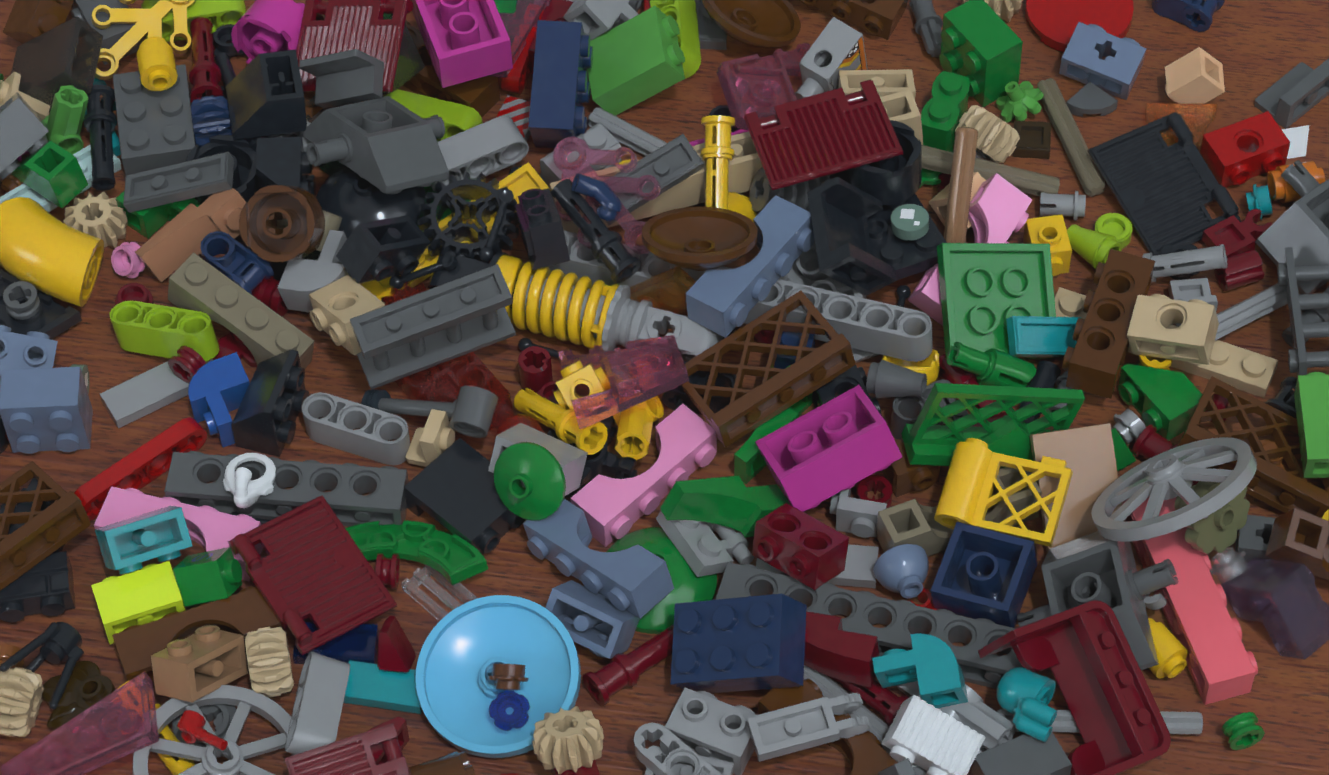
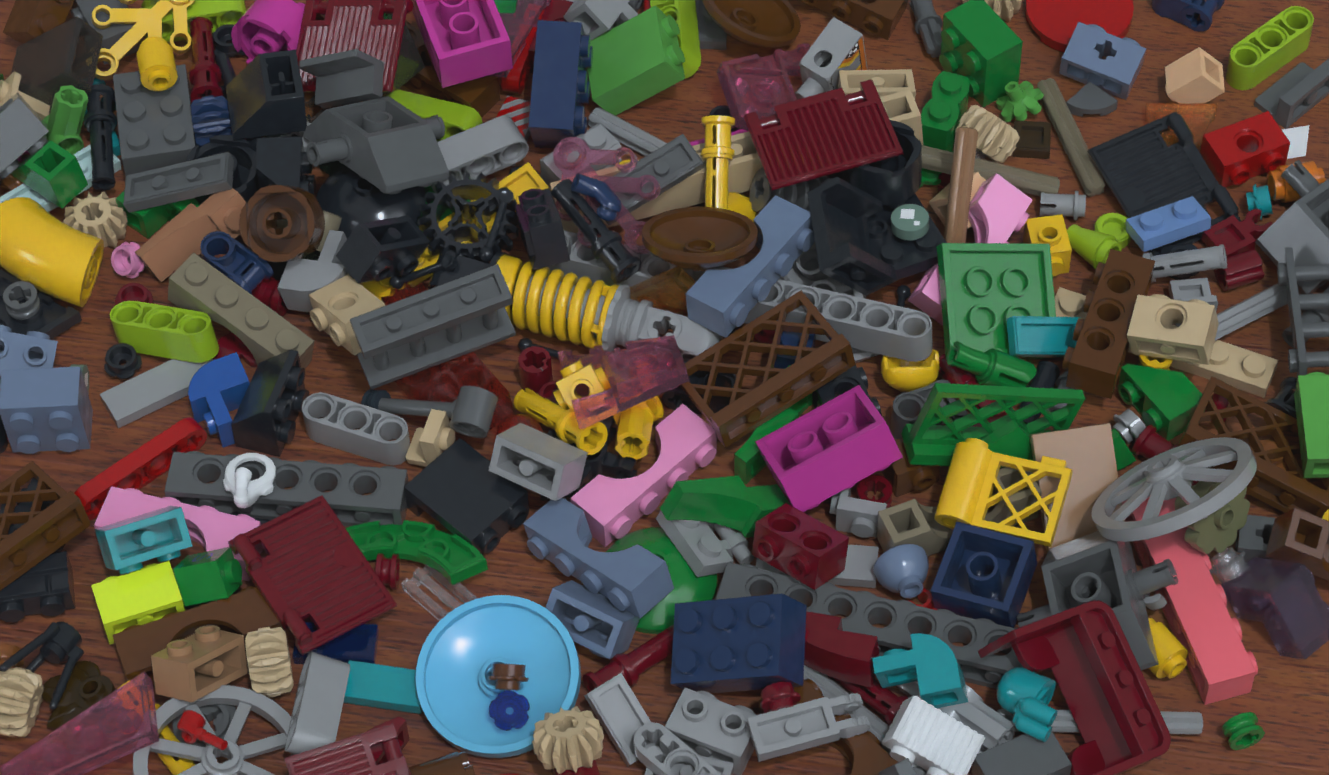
dark red bush [168,346,206,384] -> none
dark red slope [378,616,416,672] -> none
green dish [494,442,566,520] -> none
dark grey cone [866,360,927,398] -> none
none -> black plate [104,343,142,379]
none -> light grey tile [584,673,660,767]
none -> dark red plate [760,682,801,713]
none -> medium blue plate [1126,196,1211,252]
none -> lime beam [1226,6,1314,90]

